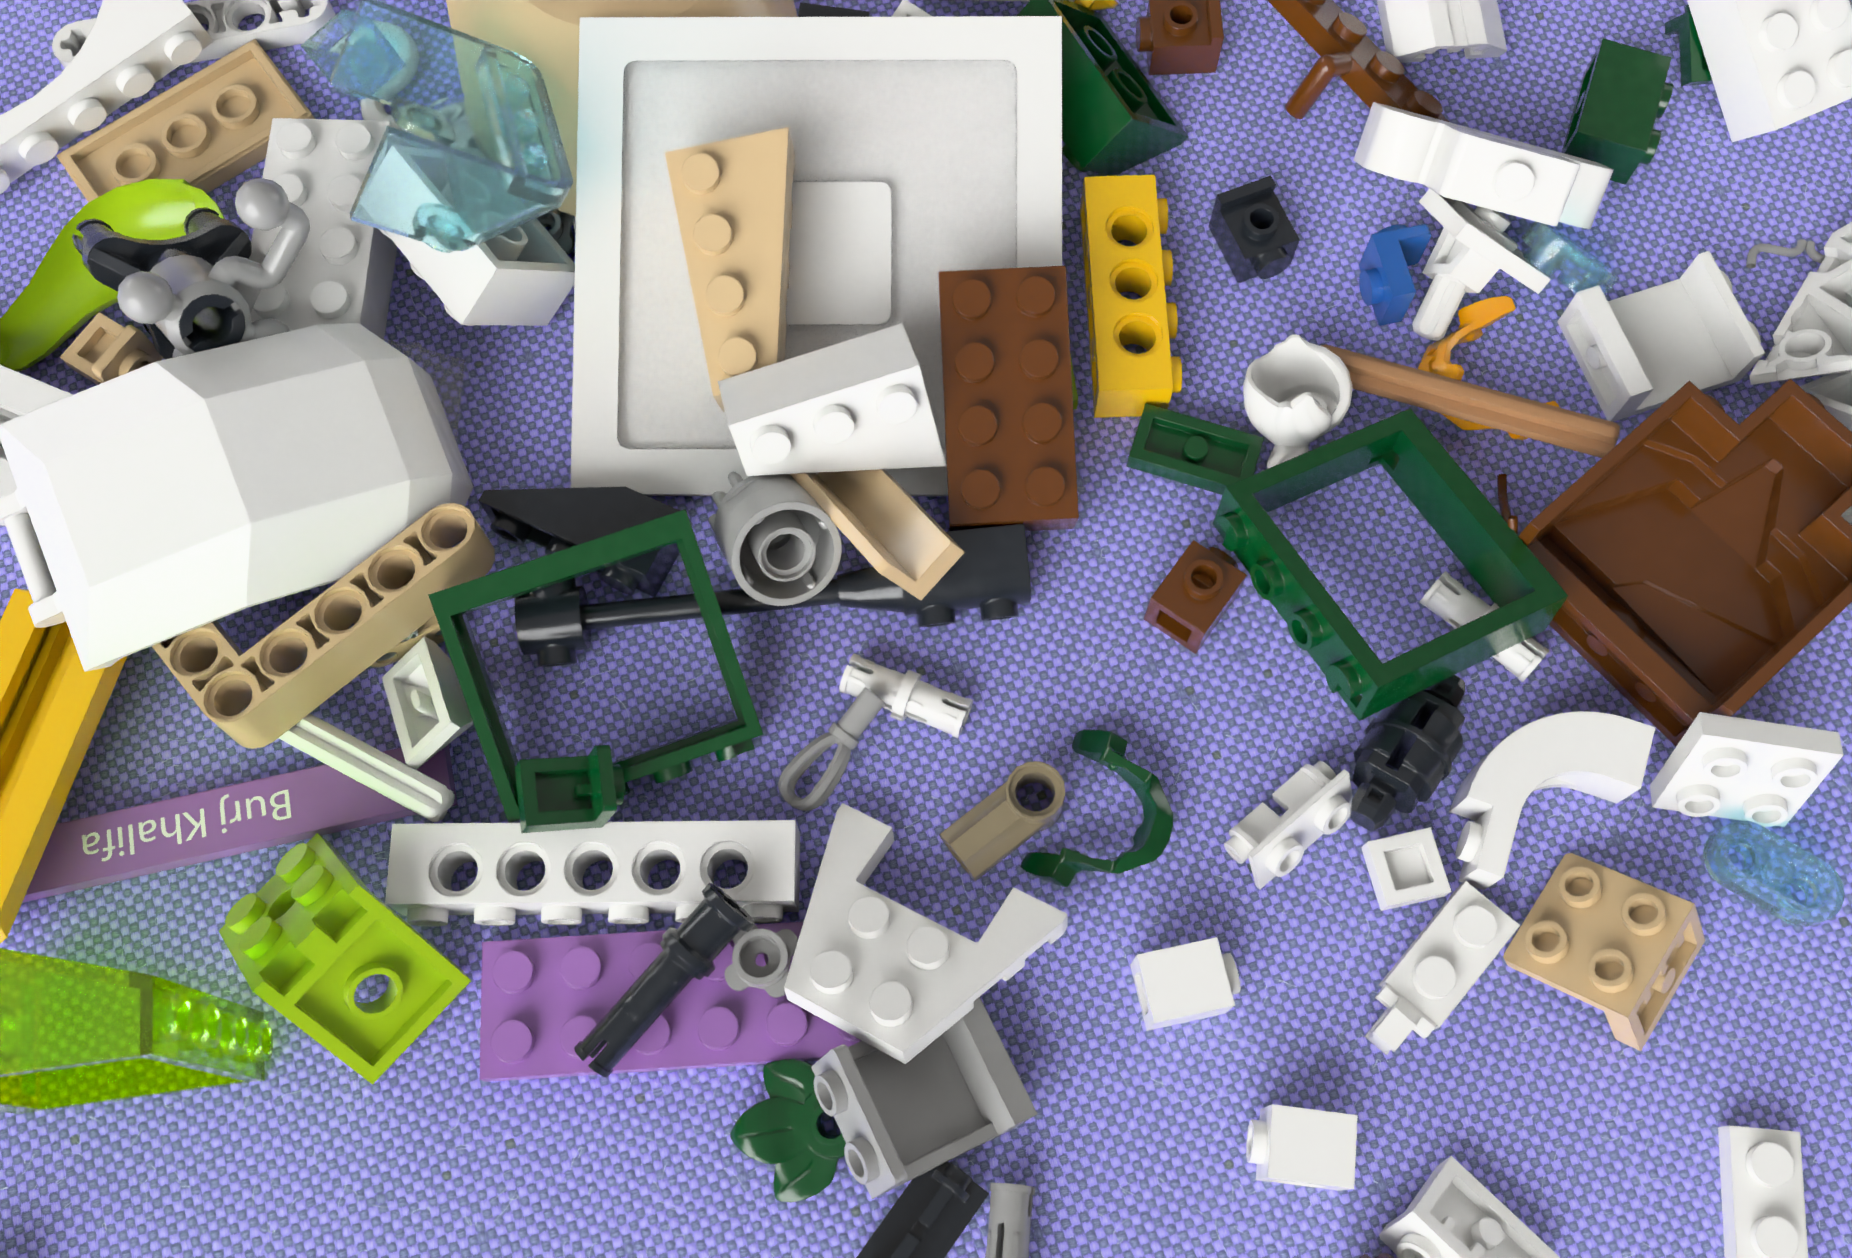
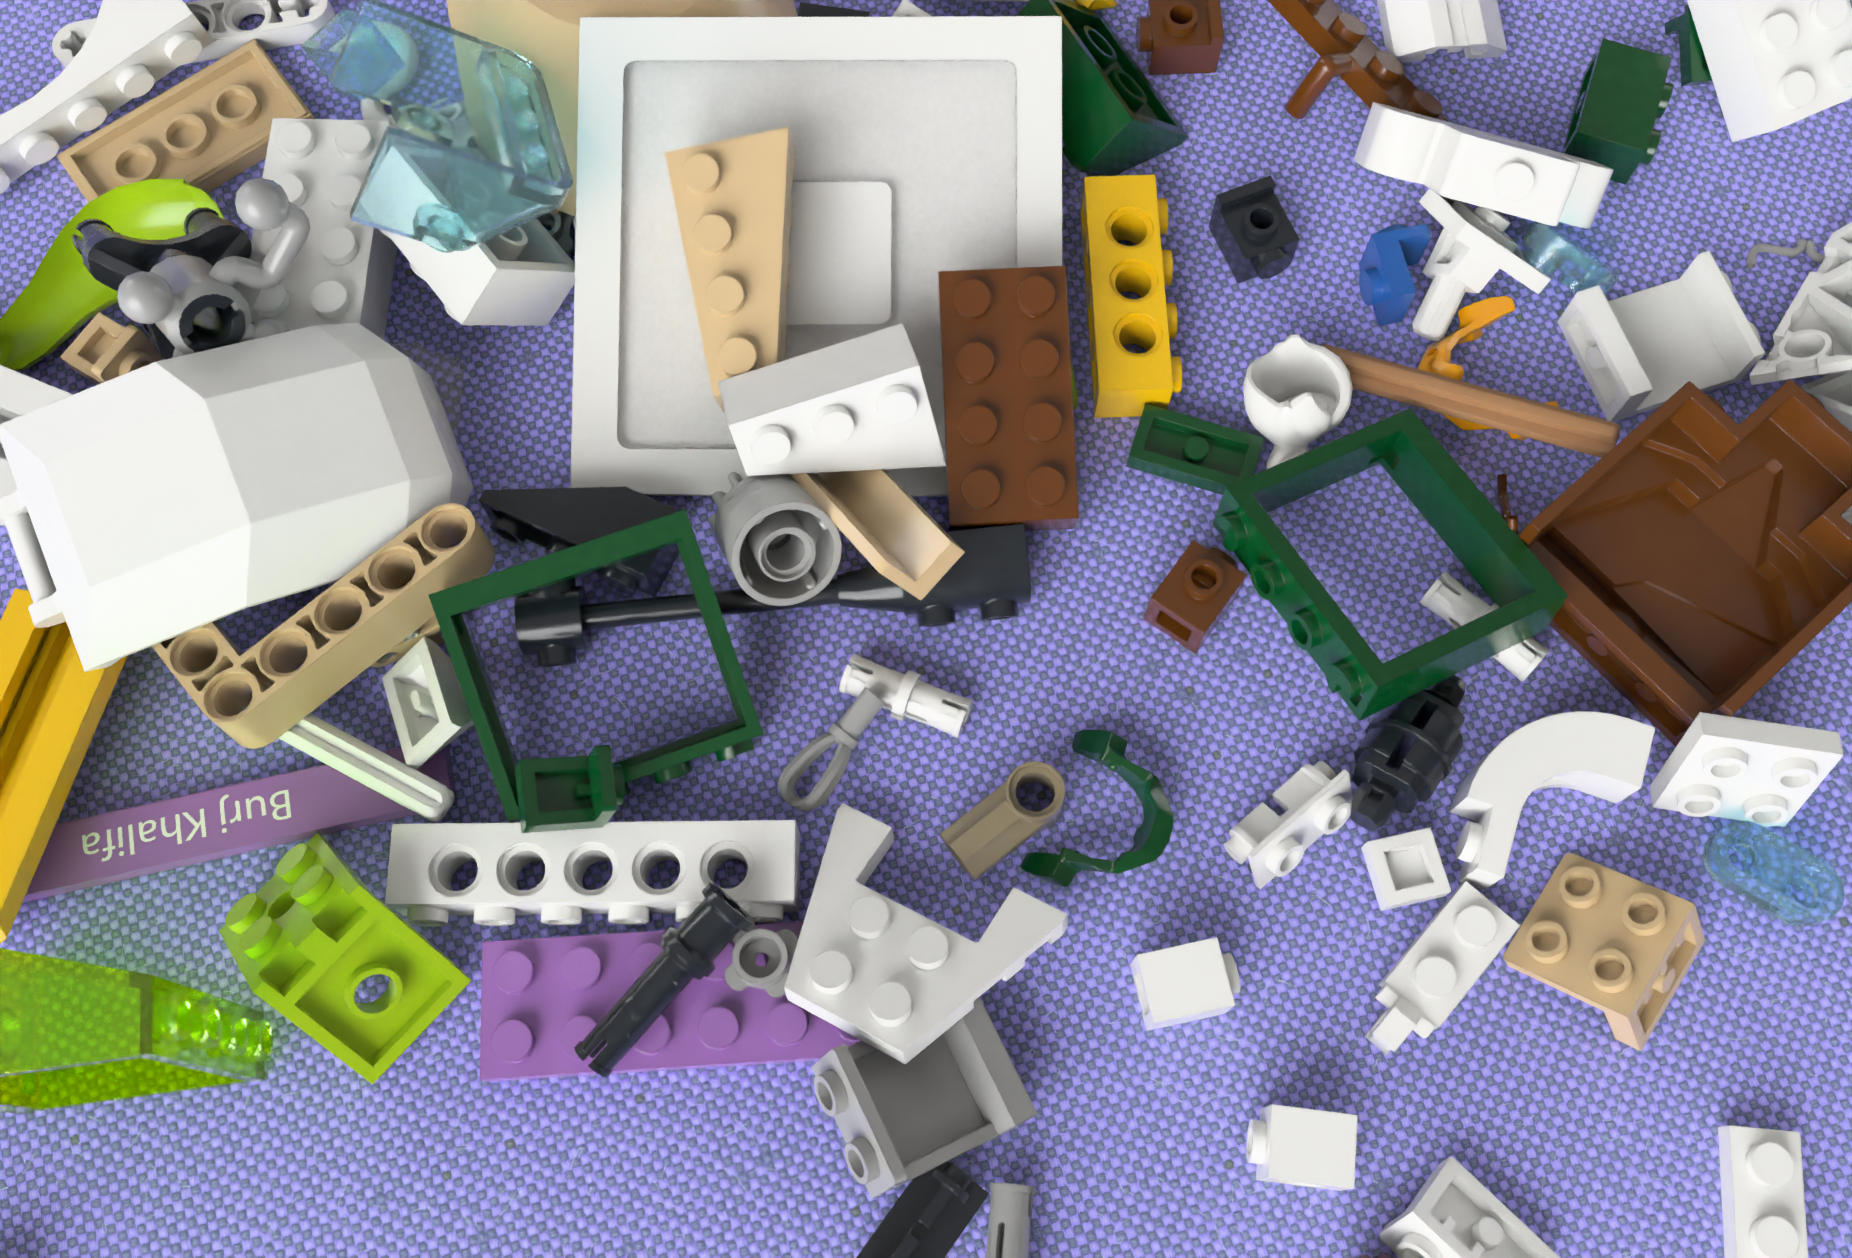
dark green plate [730,1058,846,1203] -> none

